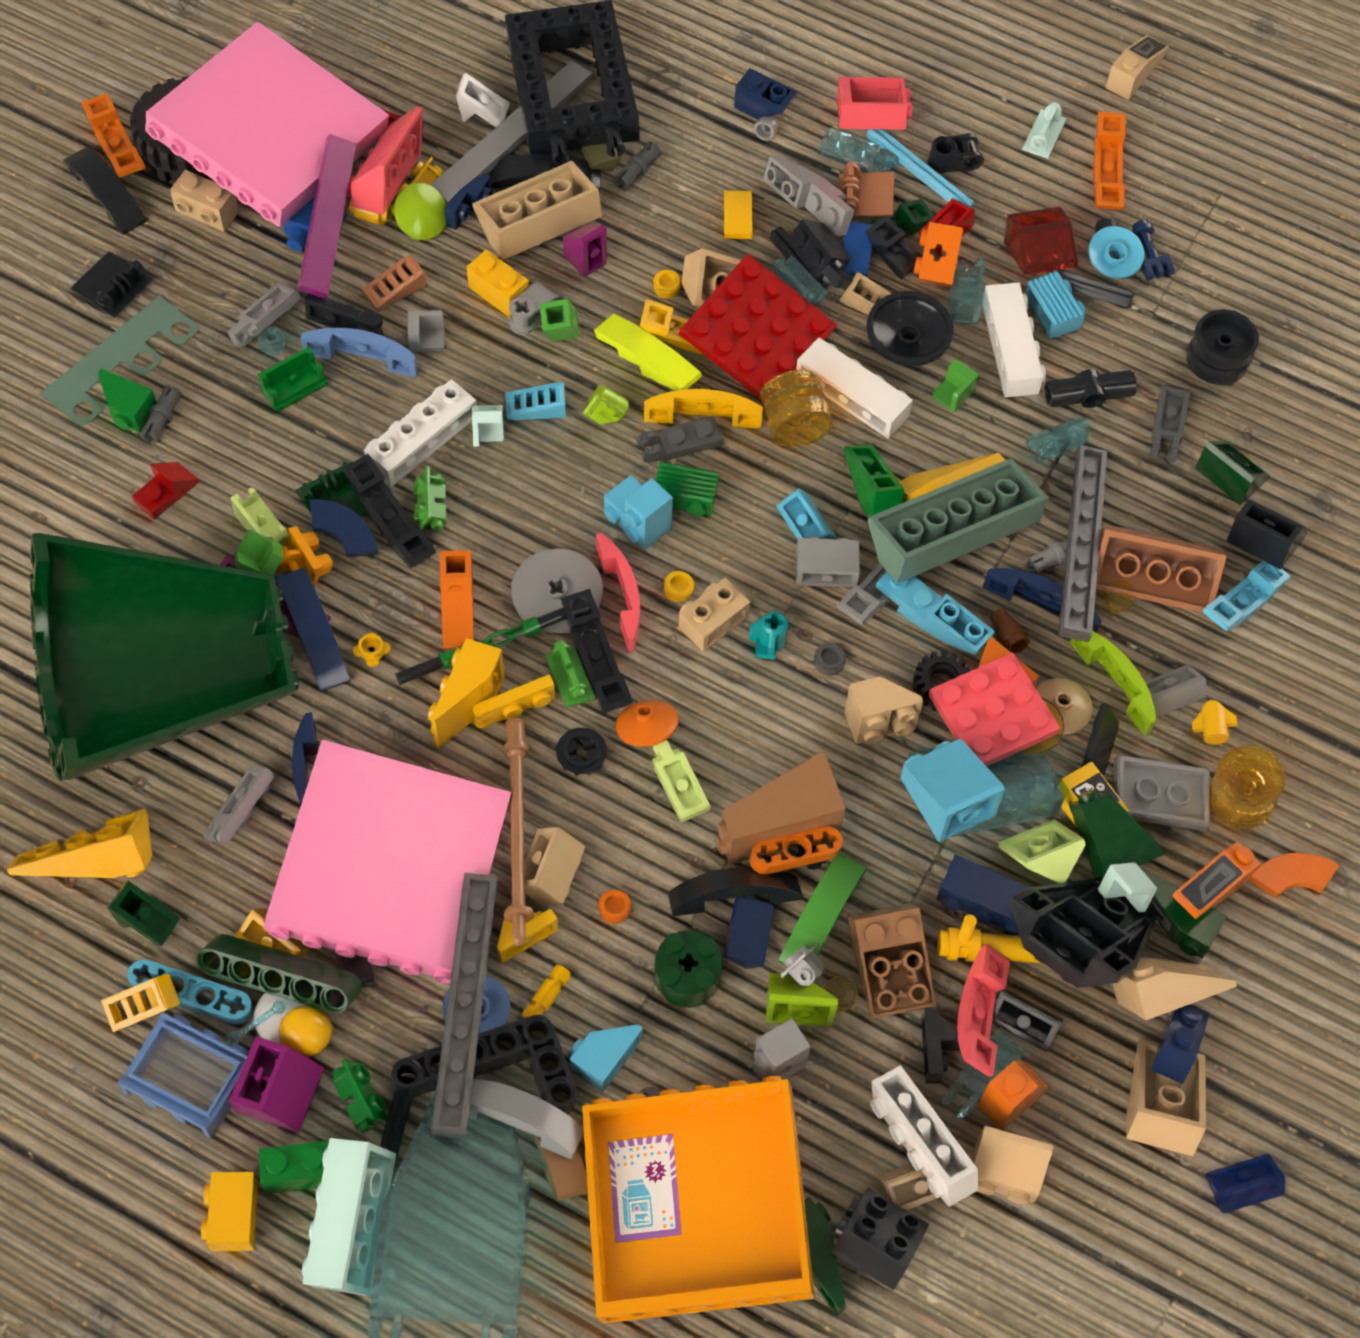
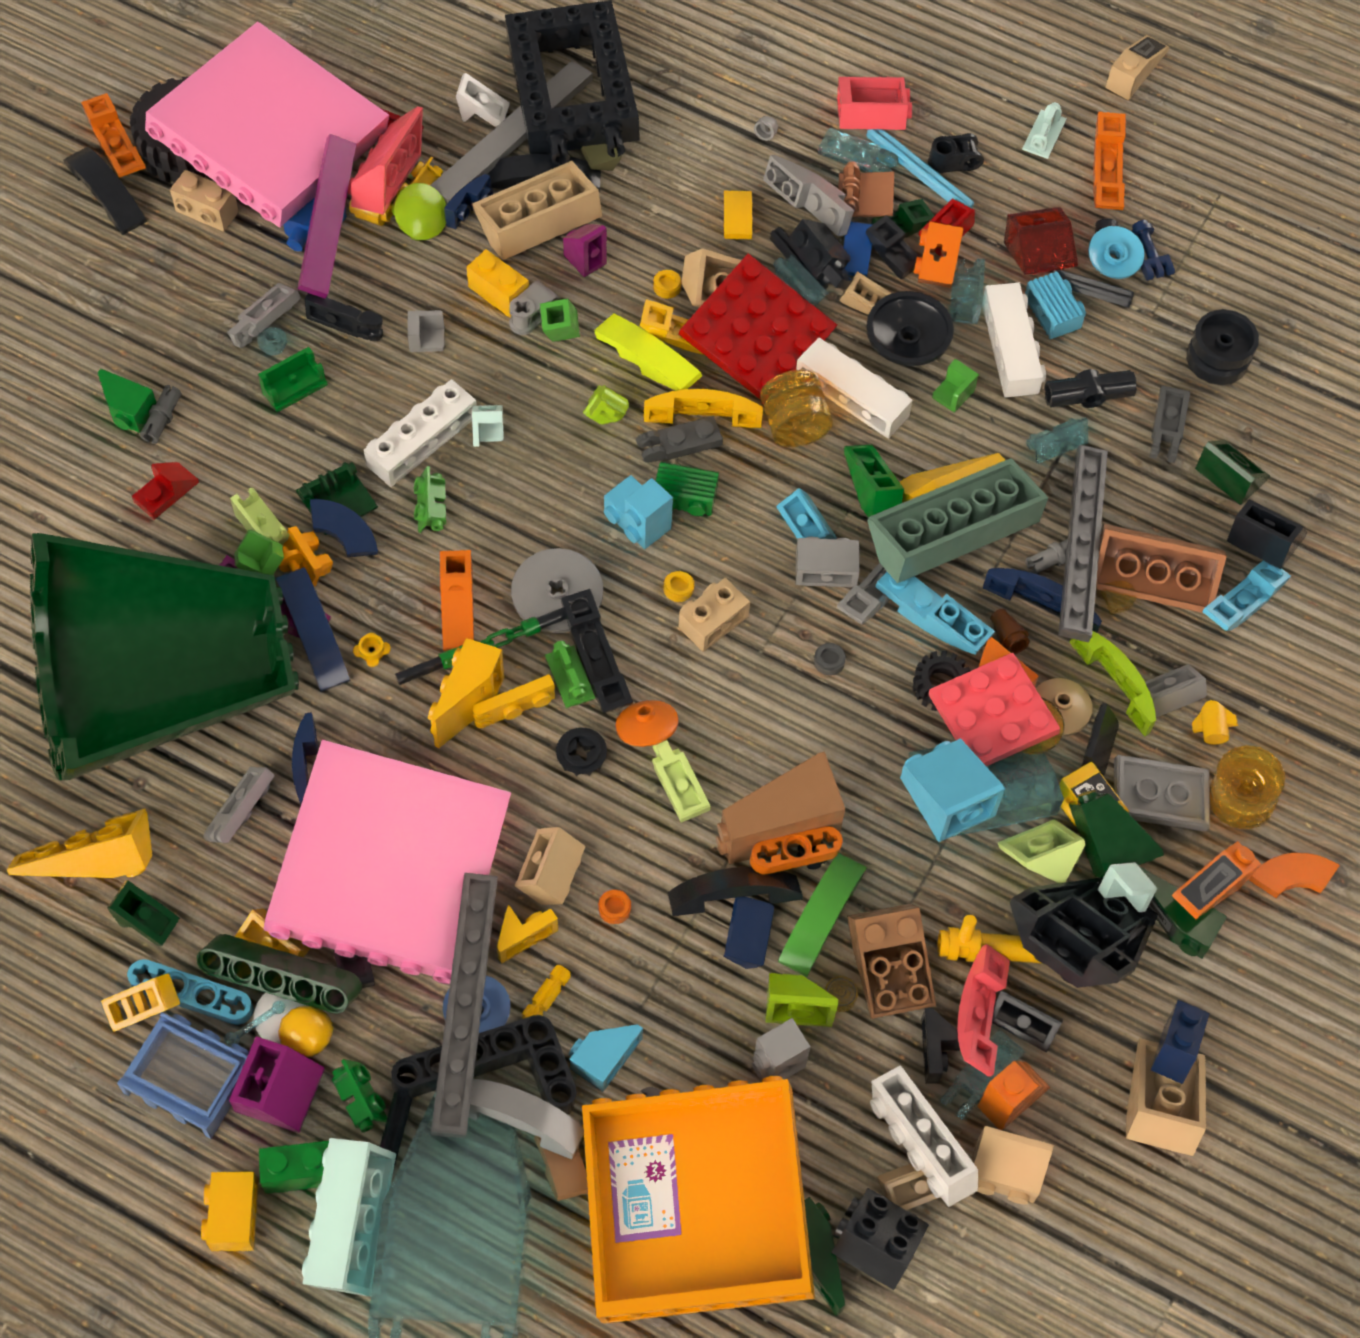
sand green piece [40,295,199,426] -> none
black hinge [70,251,153,318] -> none
medium blue slope [300,328,418,377] -> none
black slope [342,454,436,569] -> none
nougat slope [362,255,426,312] -> none
medium nougat bar [503,718,534,946] -> none
medium azure slope [505,382,566,421] -> none
coral slope [596,533,640,653] -> none
dark grey pin [613,142,661,190] -> none
dark green brick [654,931,722,1008] -> none
dark blue slope [734,68,797,119] -> none
teal piece [749,610,788,660] -> none
light grey hinge [780,944,824,986] -> none
tan slope [844,676,923,745] -> none
dark blue brick [936,854,1030,935] -> none
tan slope [1113,956,1237,1020] -> none
clear blue slope [1206,1153,1285,1214] -> none

